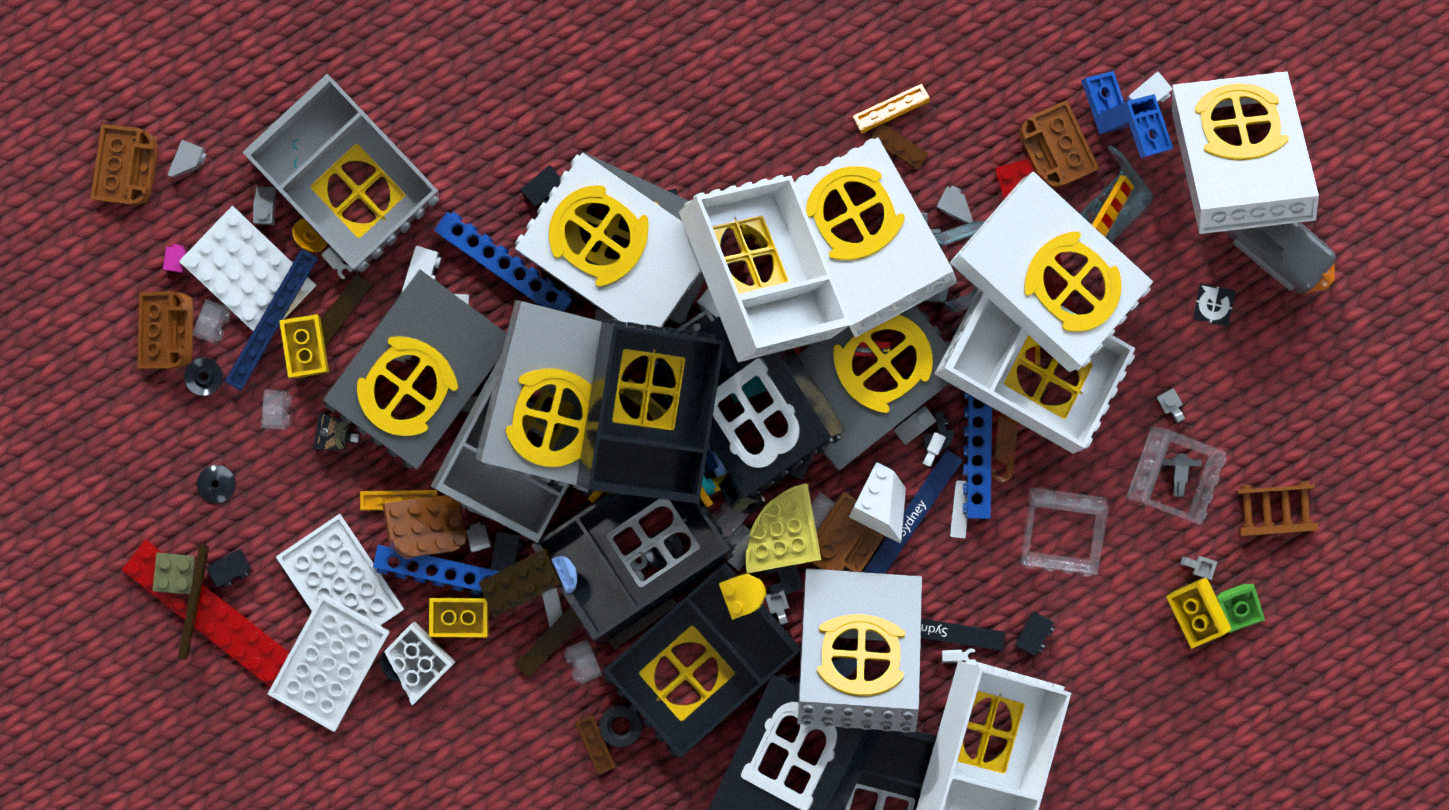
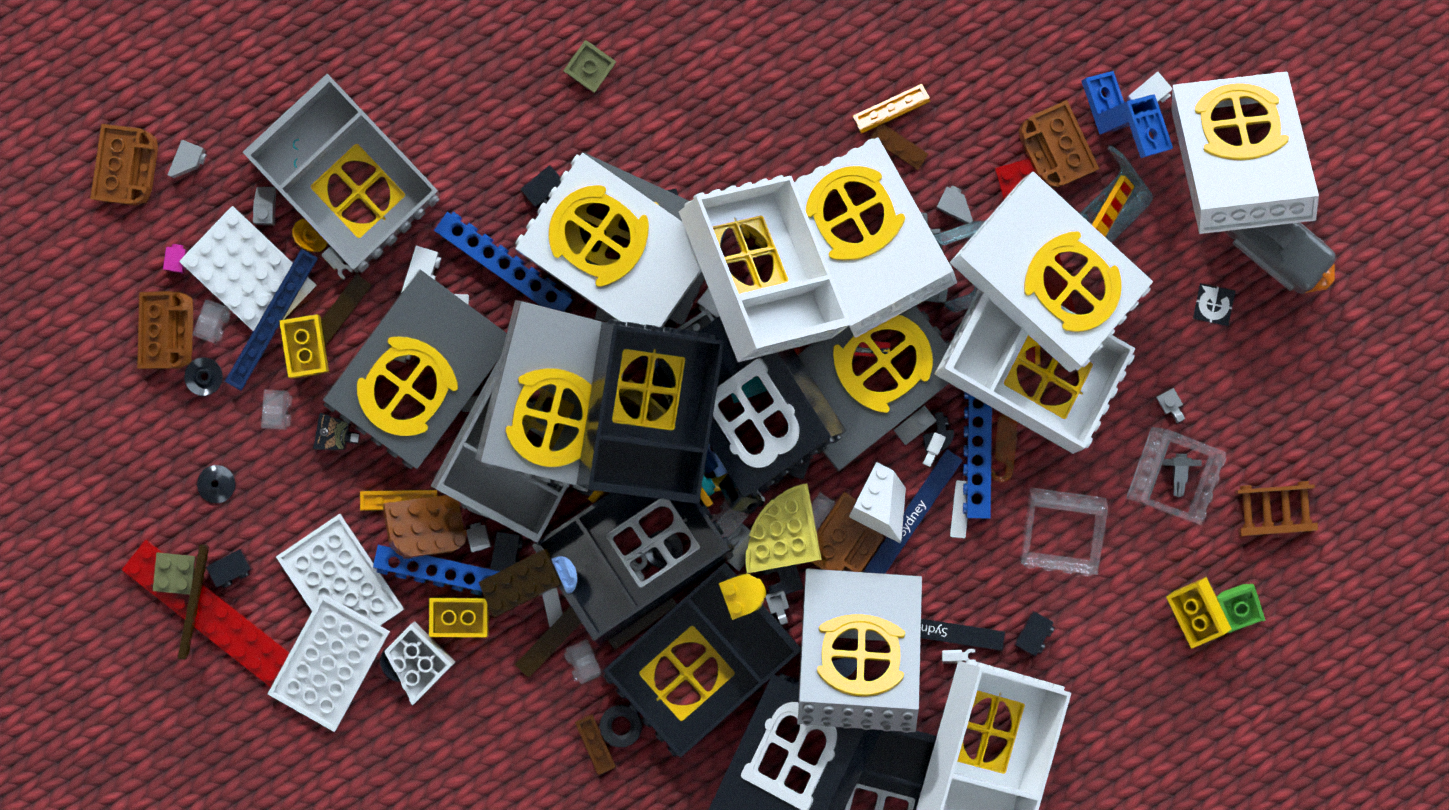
light grey plate [1180,556,1217,580] -> none
none -> olive plate [563,40,617,94]

